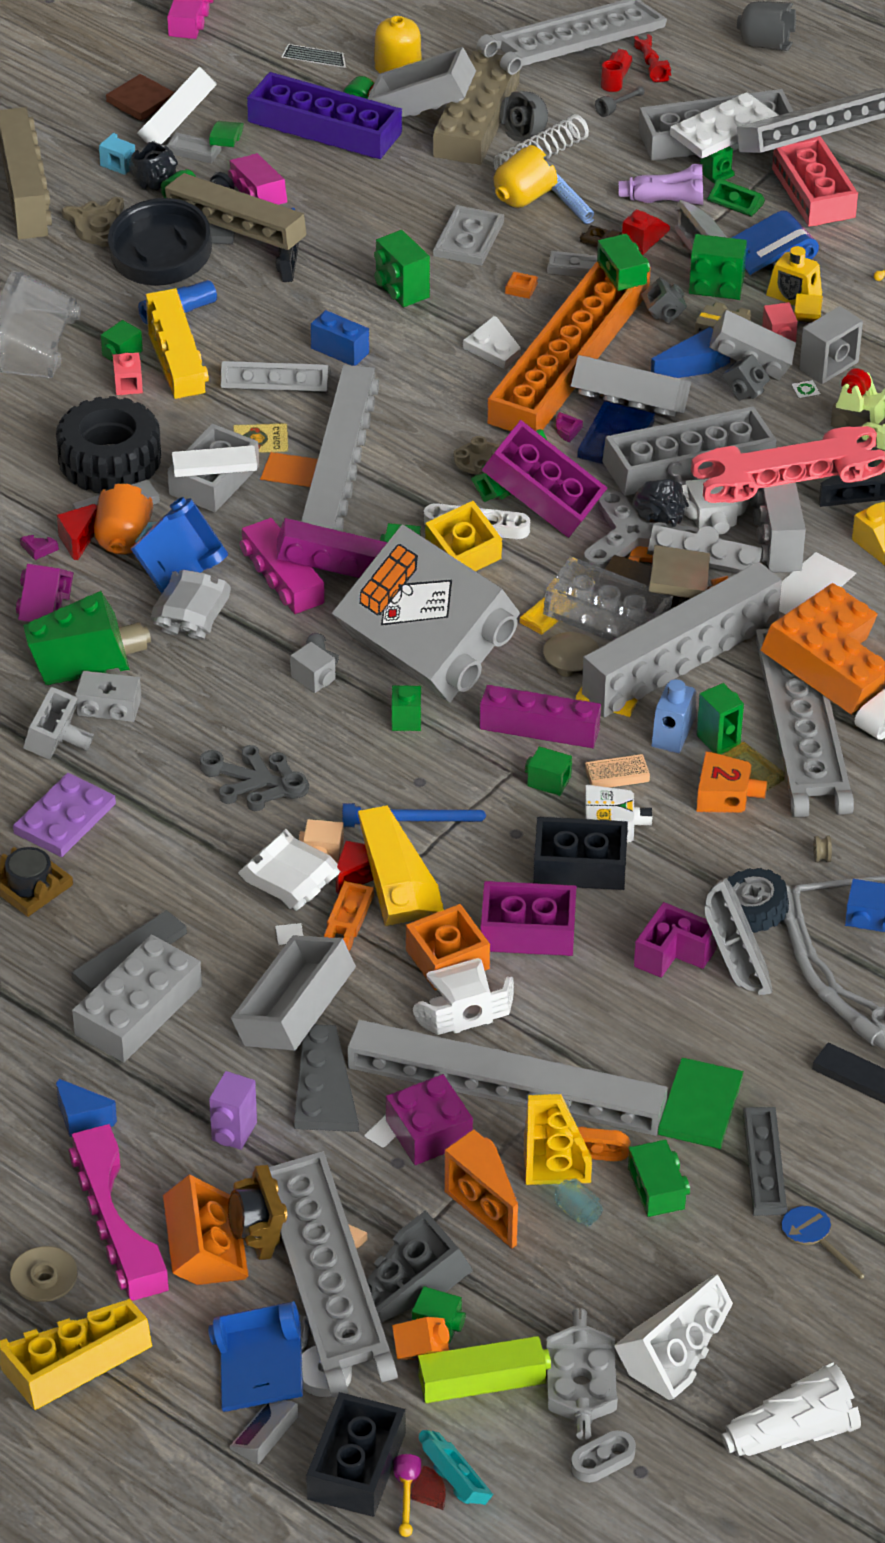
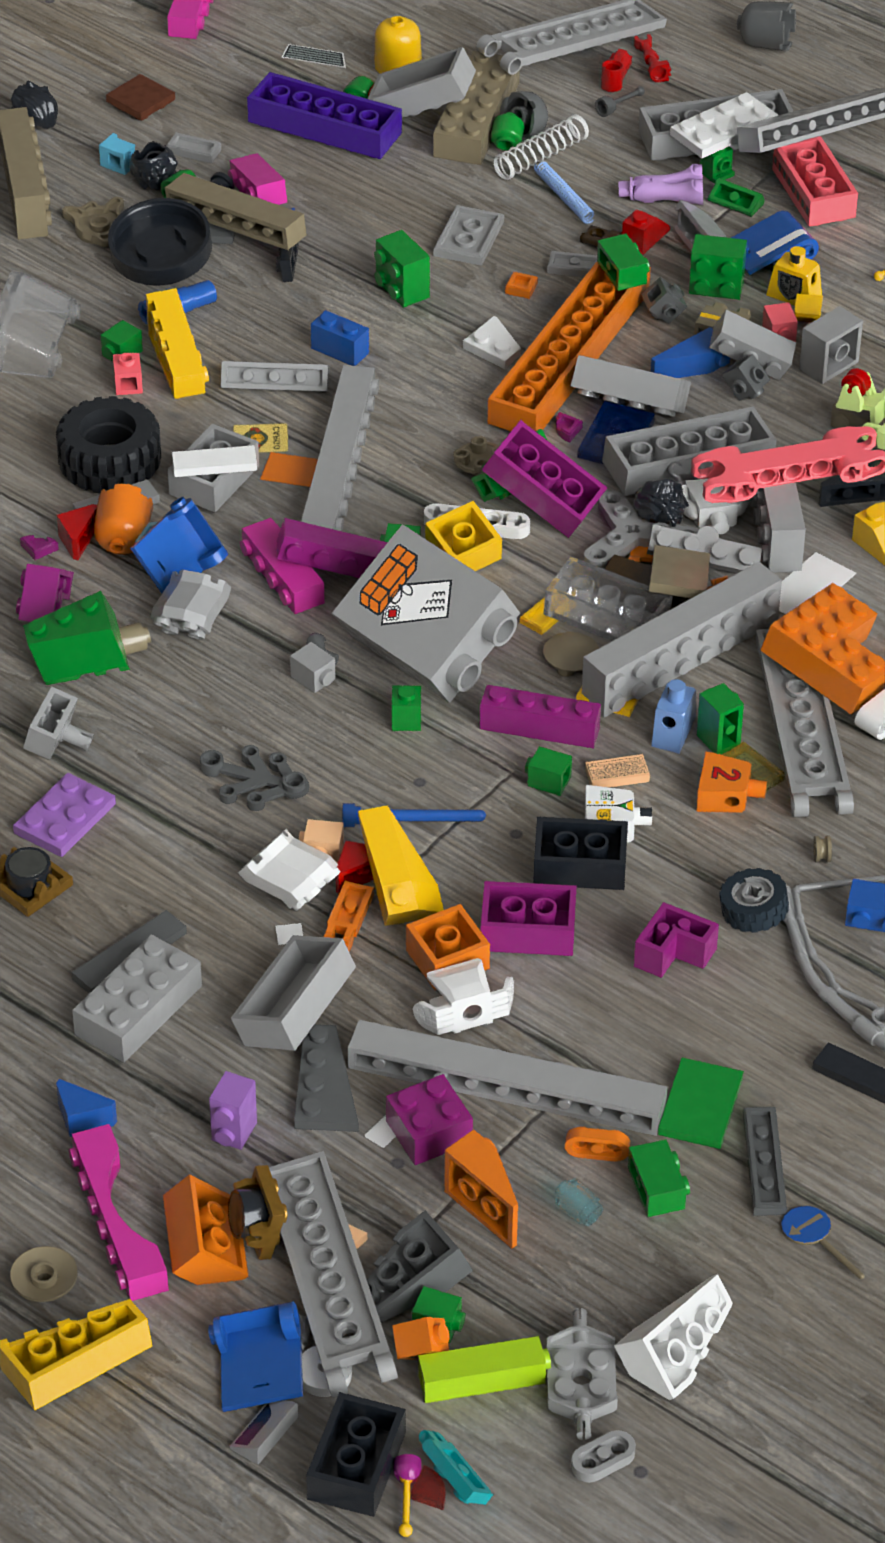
light grey brick [75,671,142,722] -> none
white beam [137,67,217,144] -> none
green slope [209,120,244,147] -> none
yellow cylinder [493,145,557,208] -> none
yellow wedge [524,1094,592,1185] -> none
light grey brick [705,878,773,995] -> none
white cone [721,1363,861,1457] -> none
white sticker [792,380,820,398] -> none
none -> black hair [11,80,58,129]
none -> green head [491,112,524,151]

